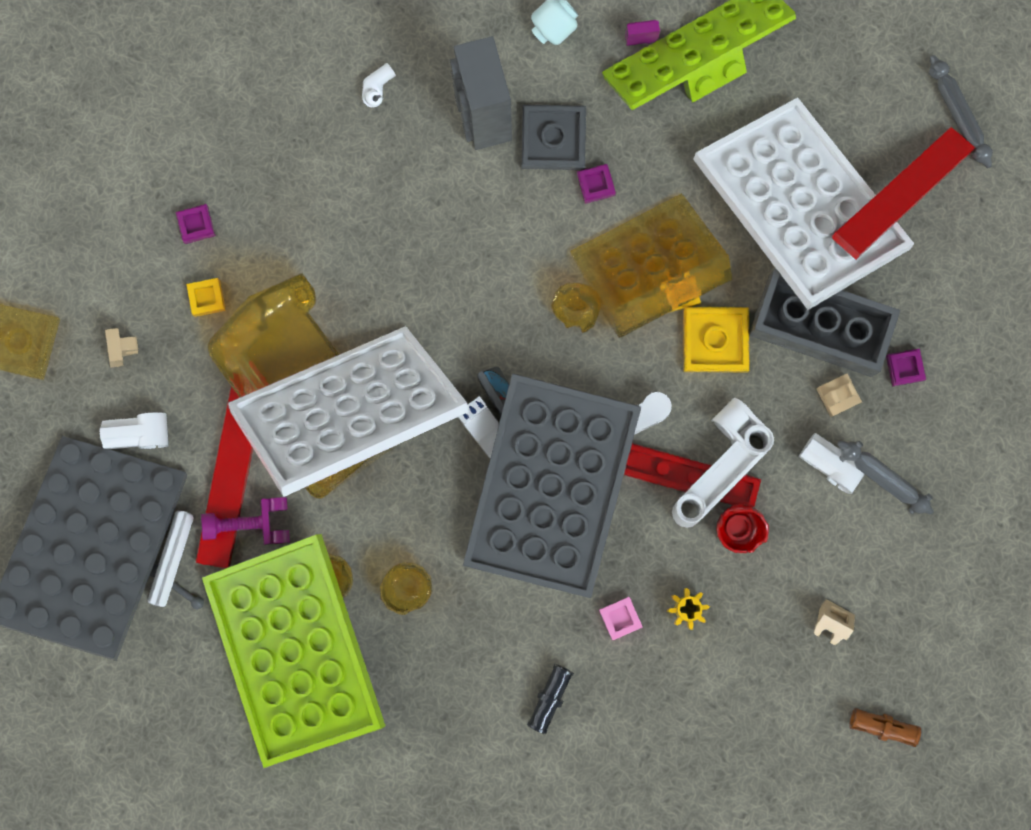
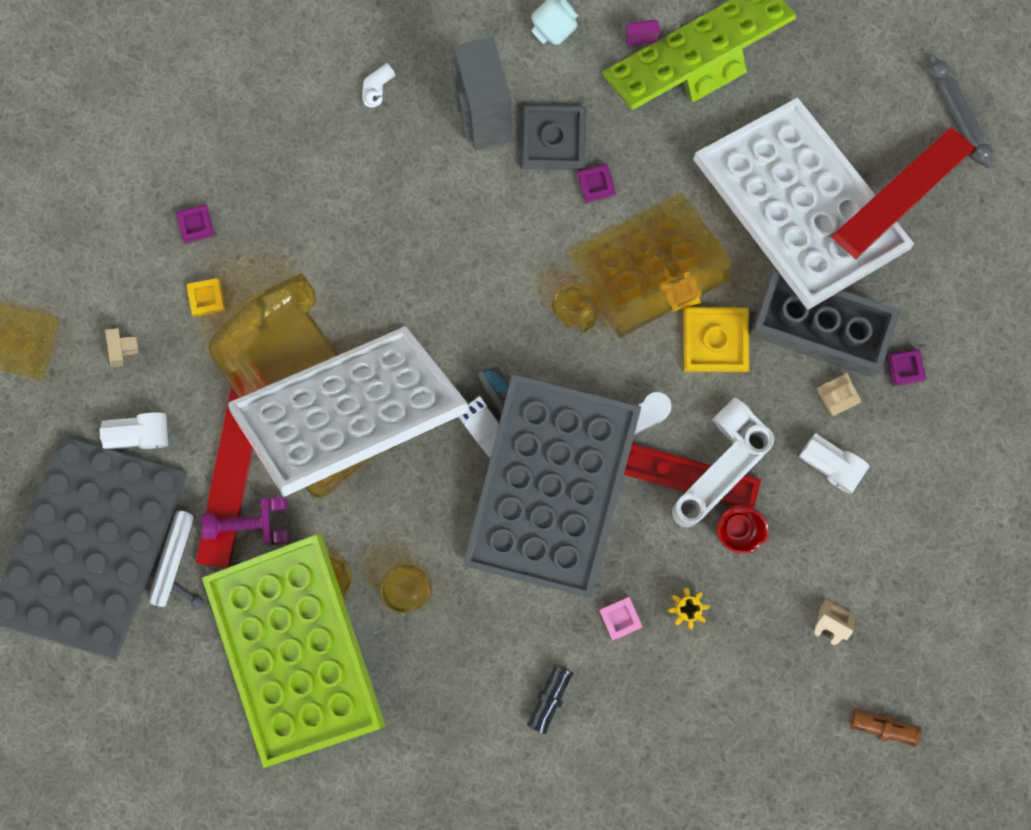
dark grey wheel [837,440,934,514] -> none

